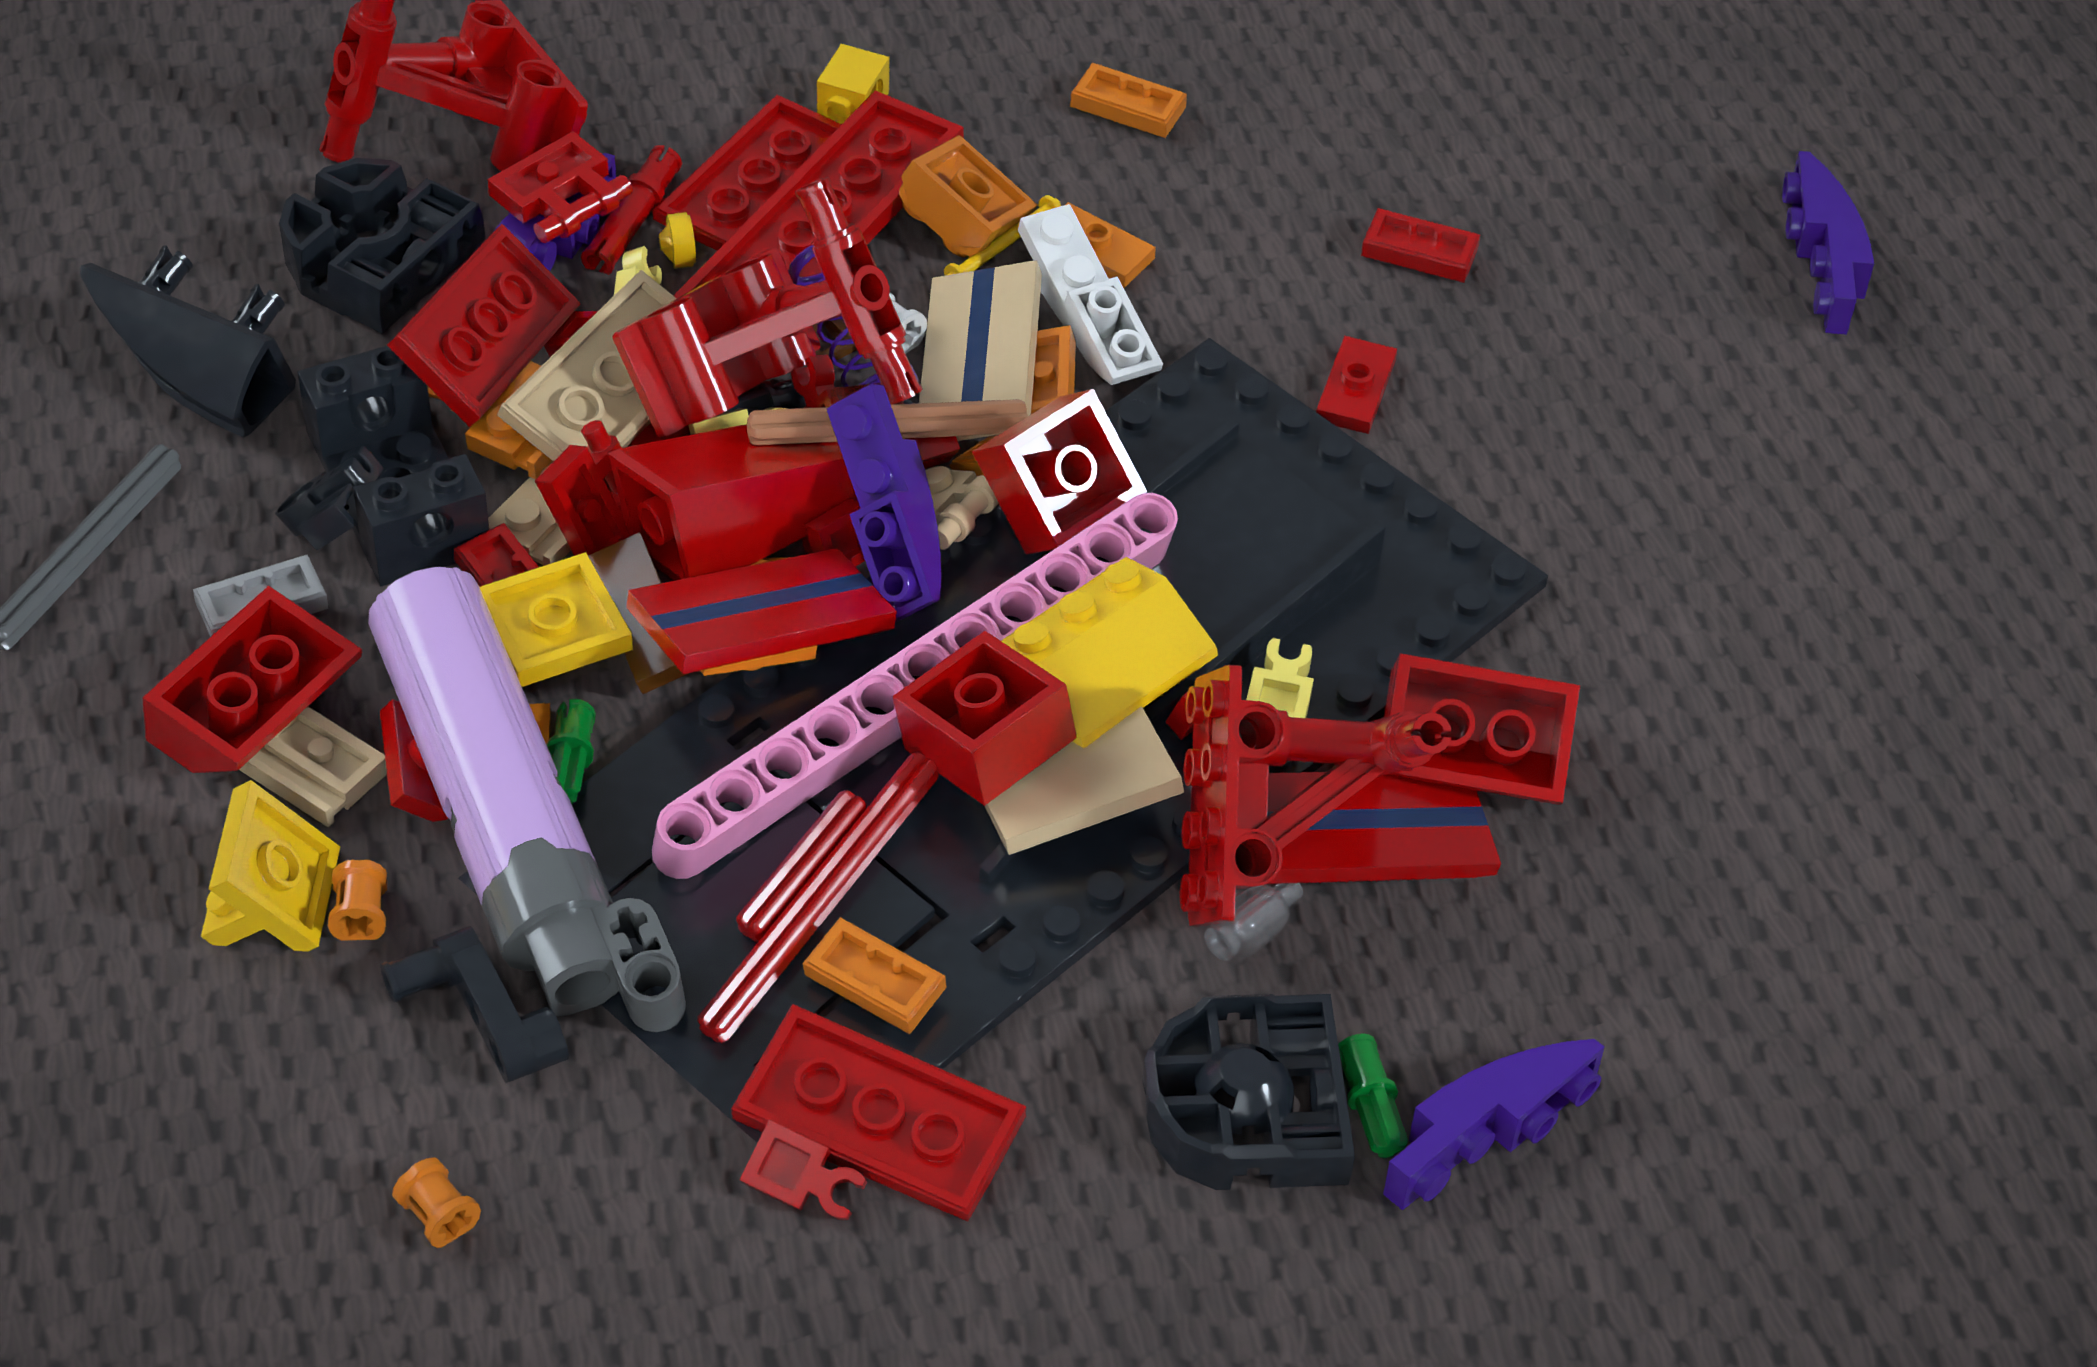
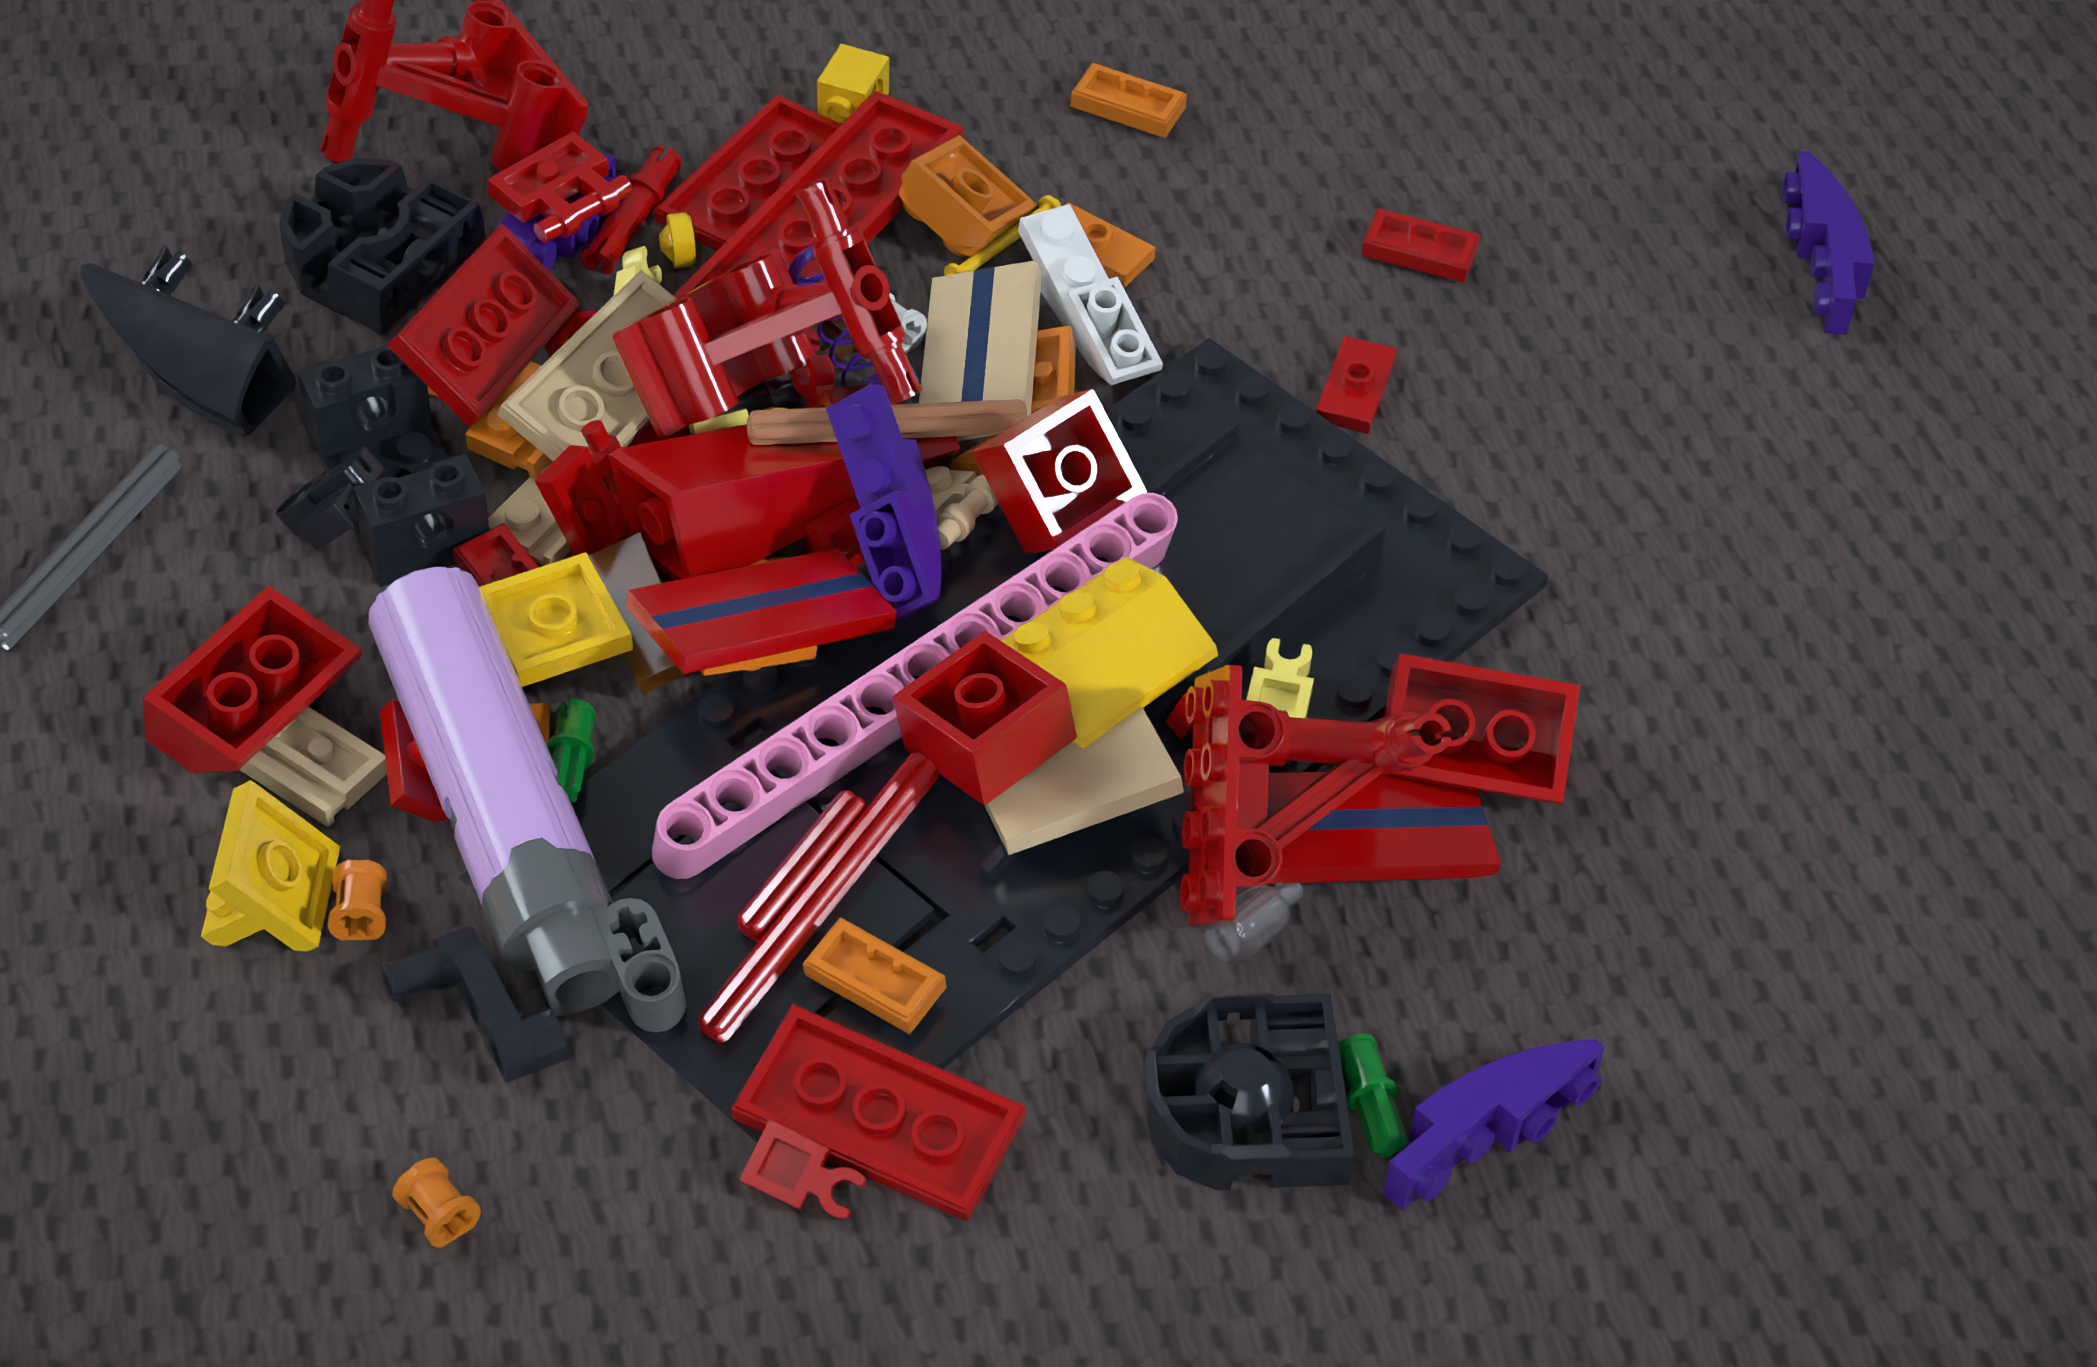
light grey plate [193,555,328,637] -> none

